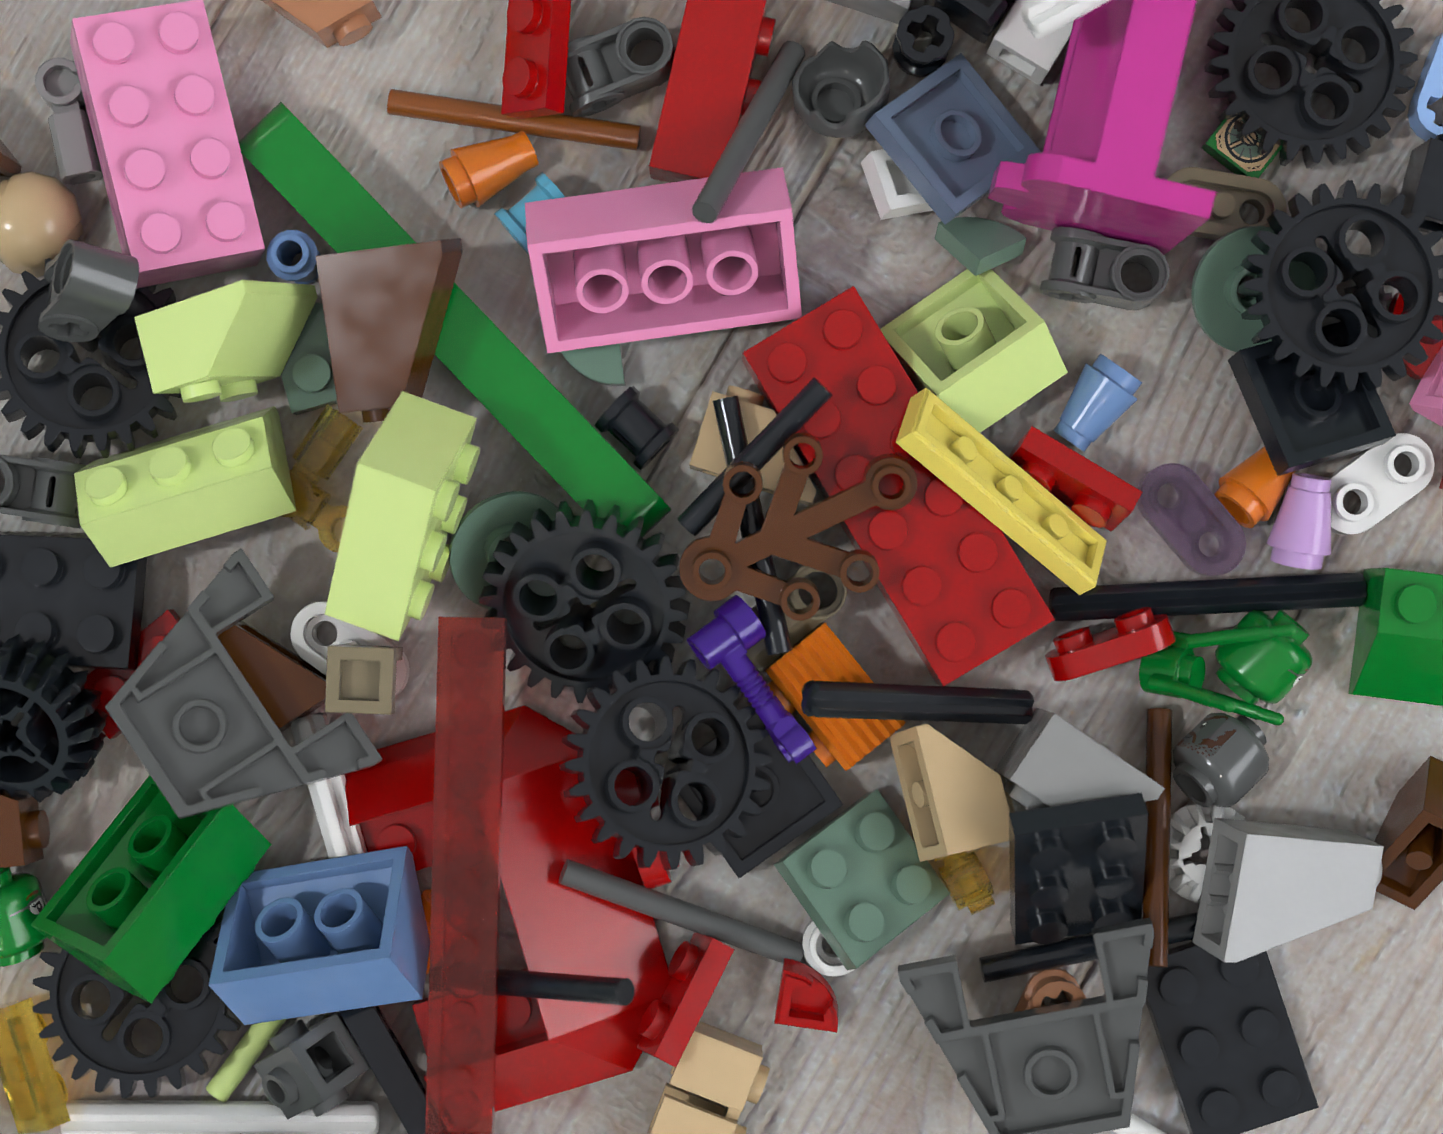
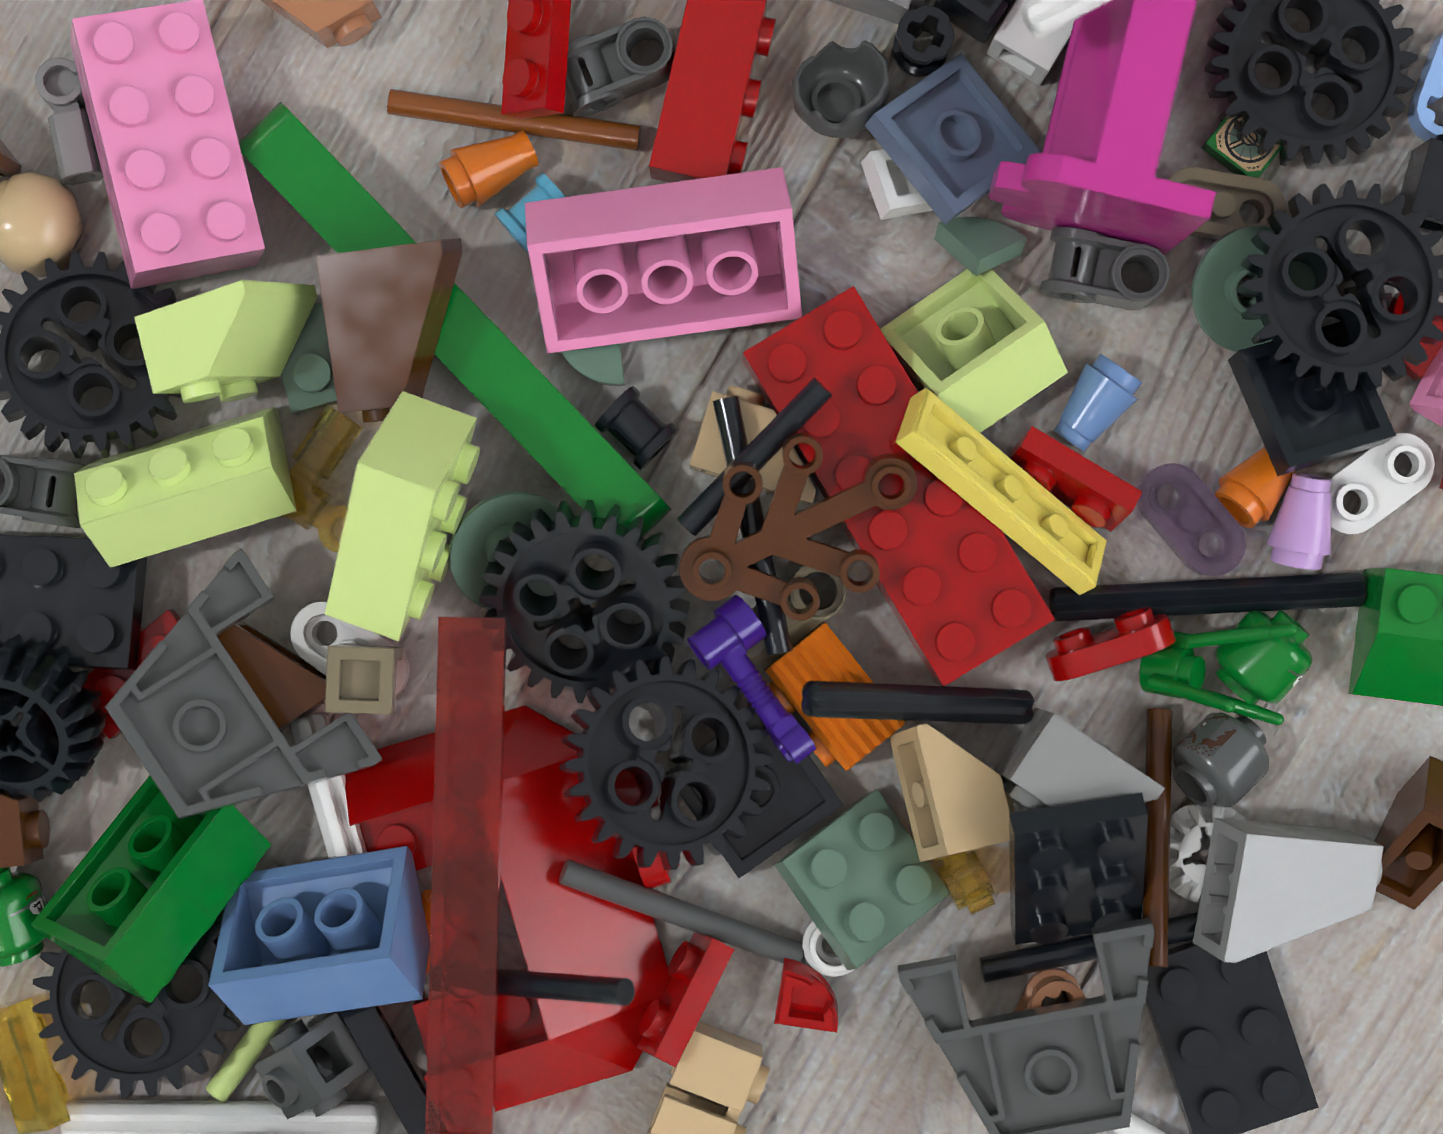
dark grey piece [38,239,139,342] -> none
medium blue pin [267,230,321,285] -> none
dark grey bar [692,41,805,223] -> none

